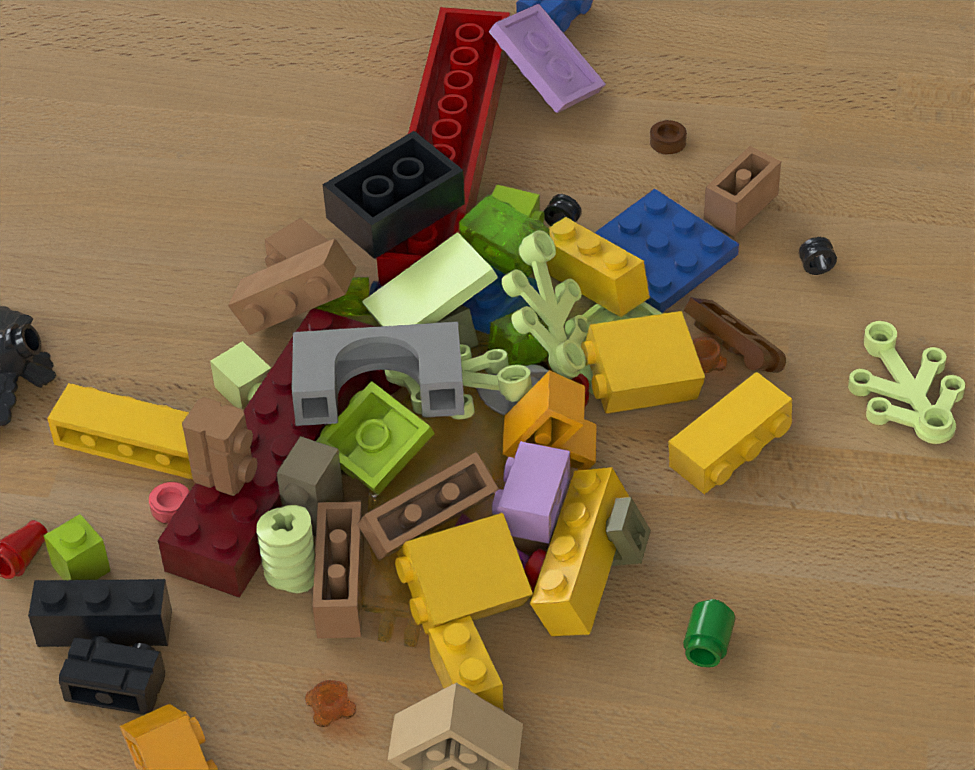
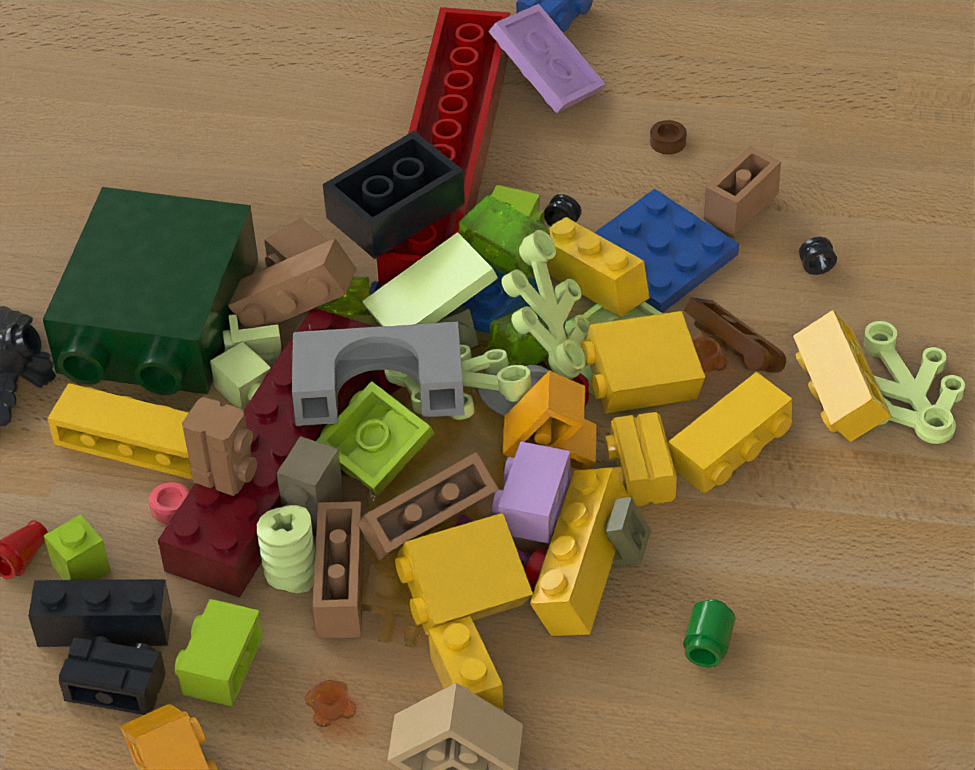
none -> dark green brick [43,187,258,395]
none -> lime brick [175,599,264,707]
none -> yellowish green bracket [223,314,282,365]
none -> yellow brick [604,412,677,506]
none -> yellow brick [793,310,892,442]

